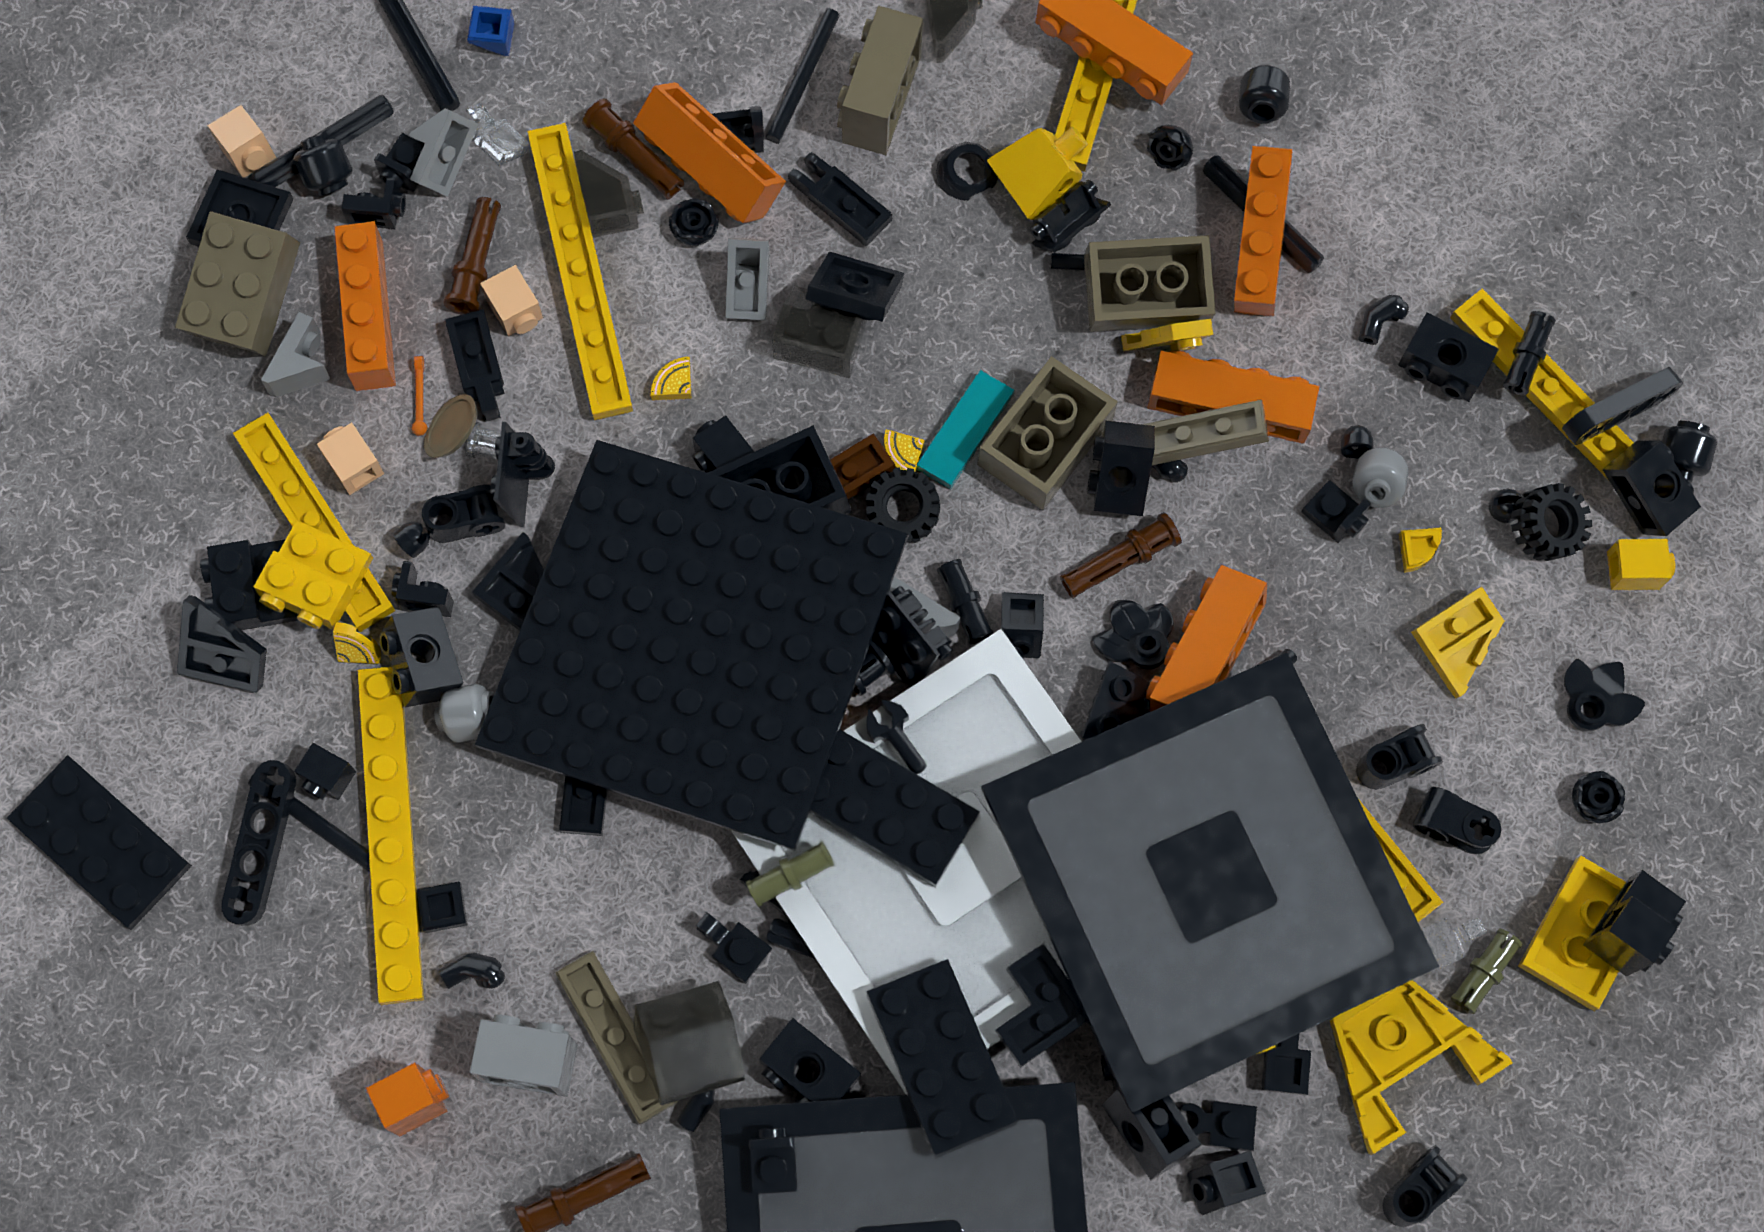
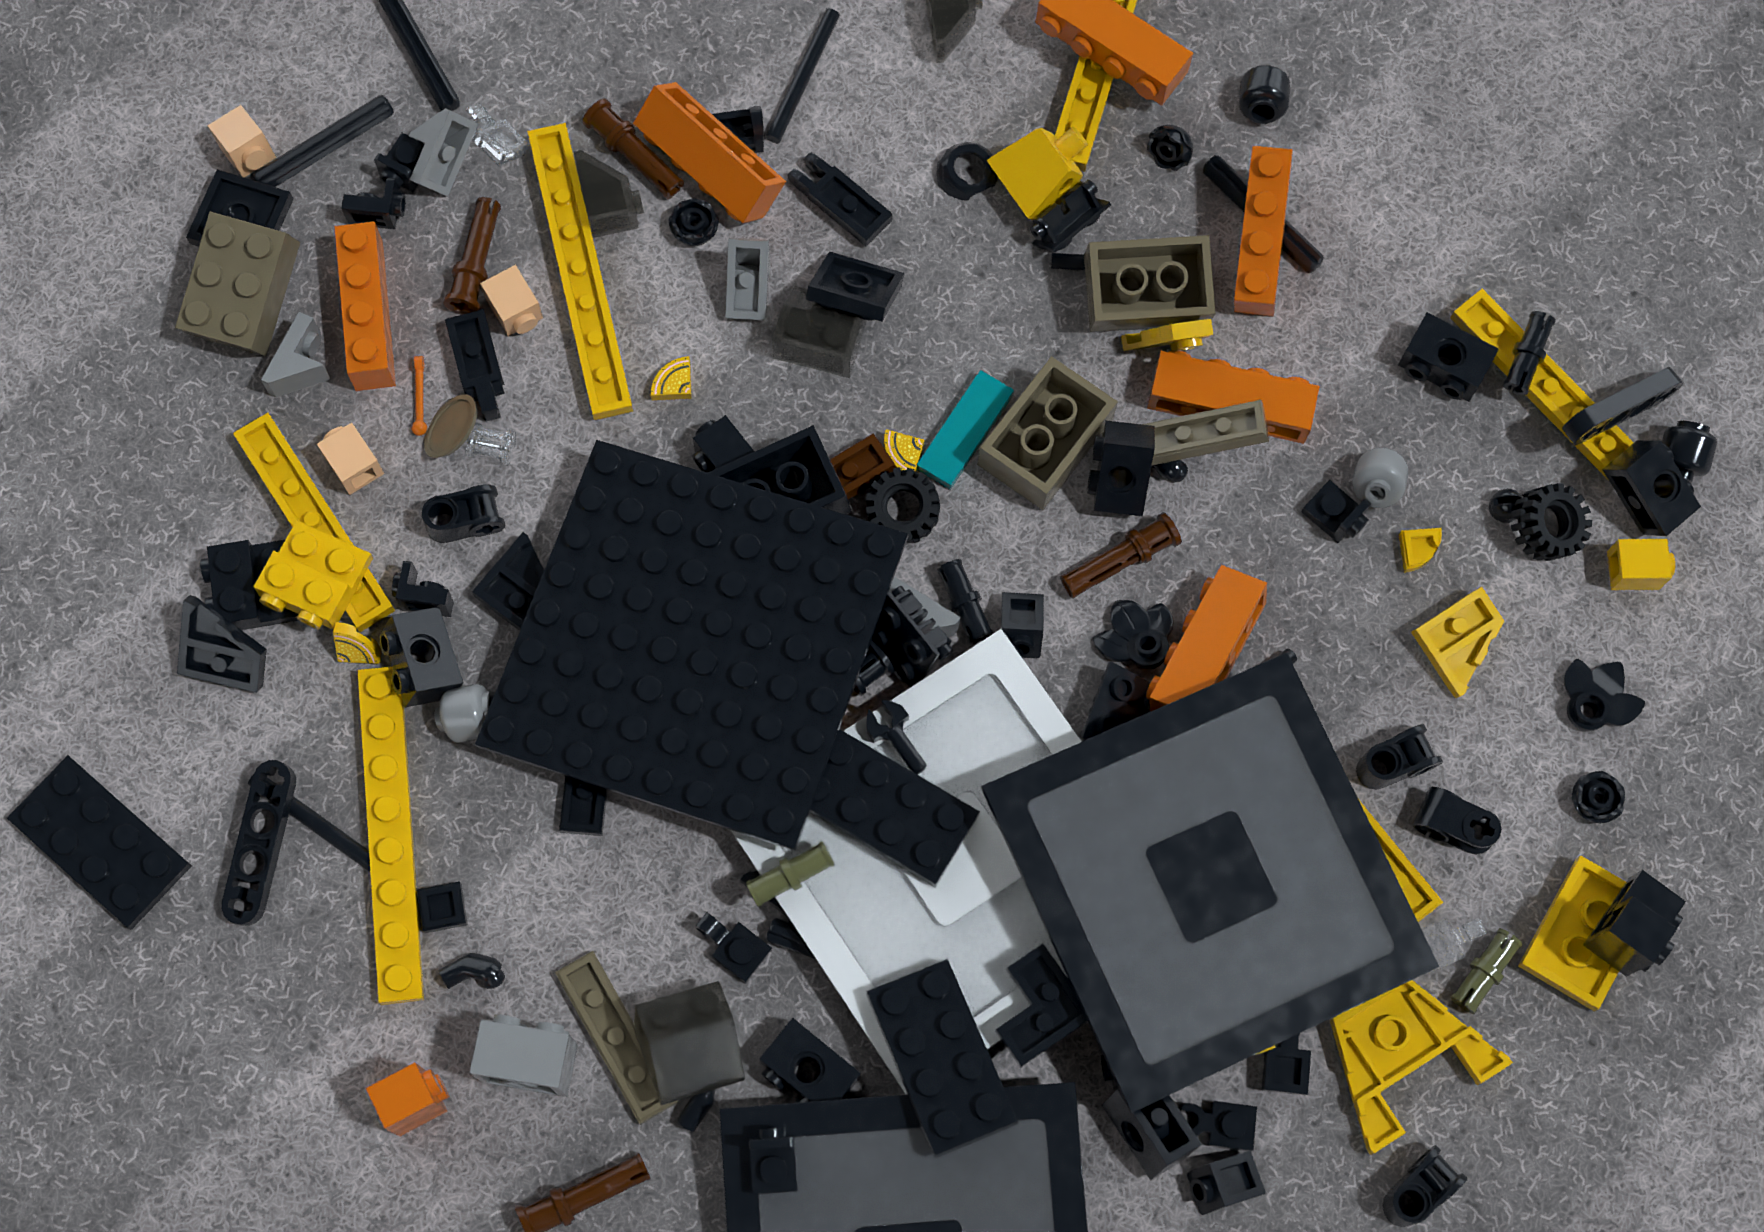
black head [293,133,353,196] -> none
black plate [294,743,356,800] -> none
black hinge [393,521,430,558] -> none
blue slope [467,6,514,56] -> none
black hinge [491,422,555,527] -> none
dark tan brick [837,5,923,155] -> none
black hinge [1341,425,1374,459] -> none
black arm [1358,295,1409,345] -> none

